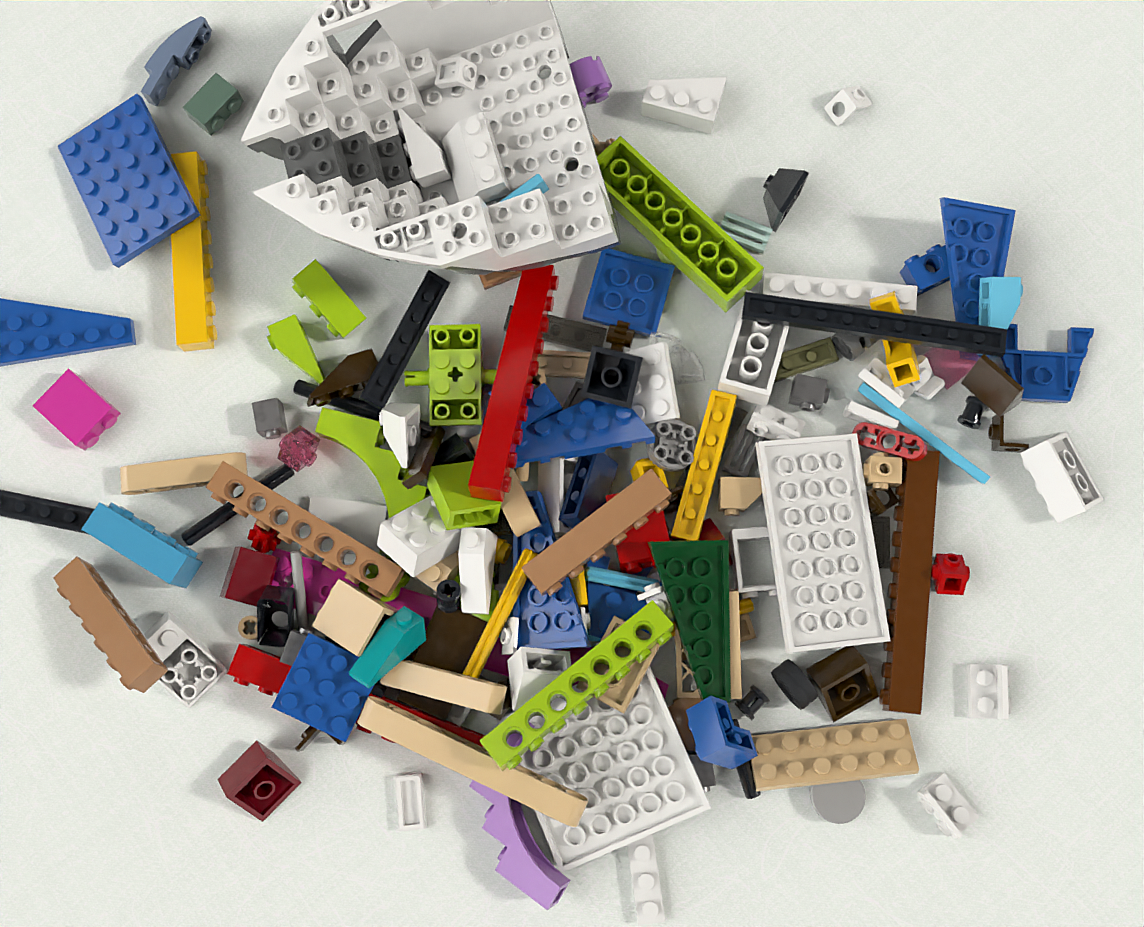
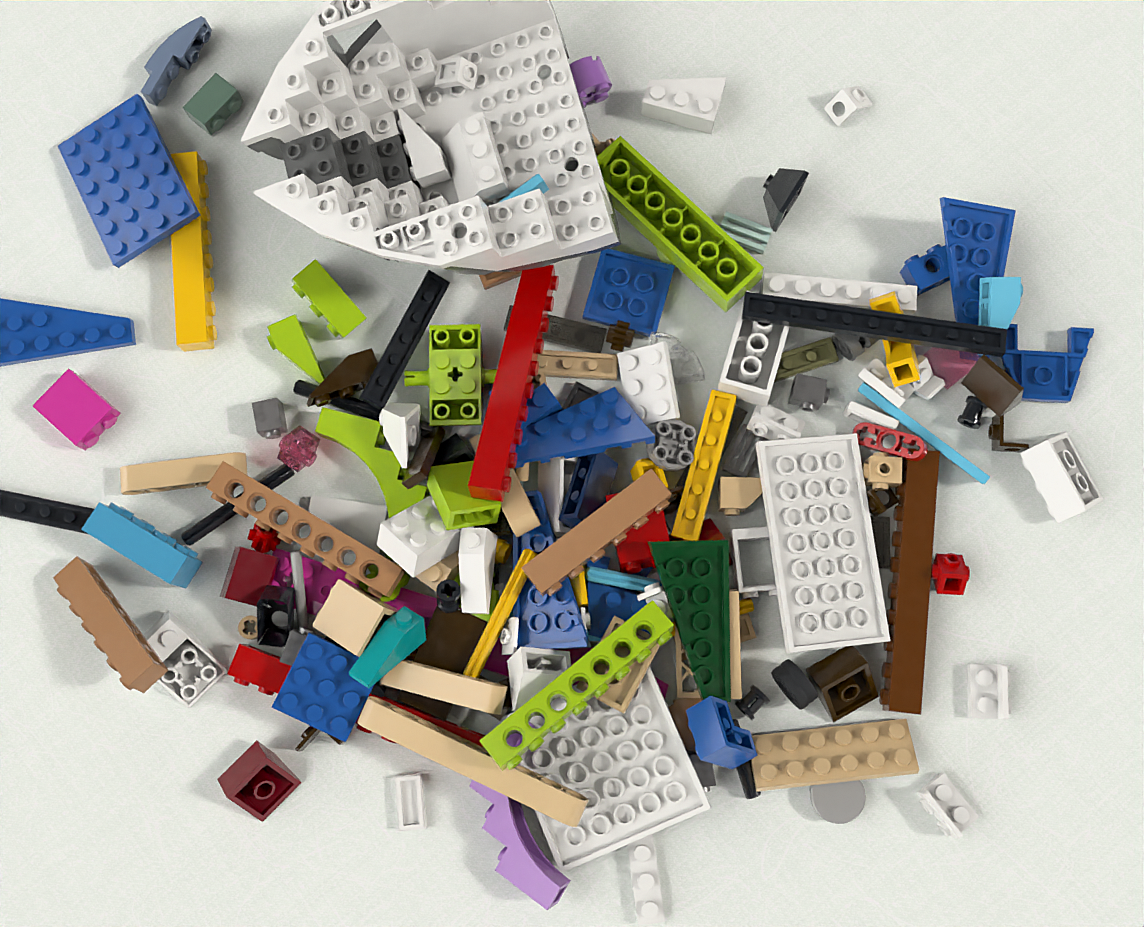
black slope [581,345,643,409] -> none

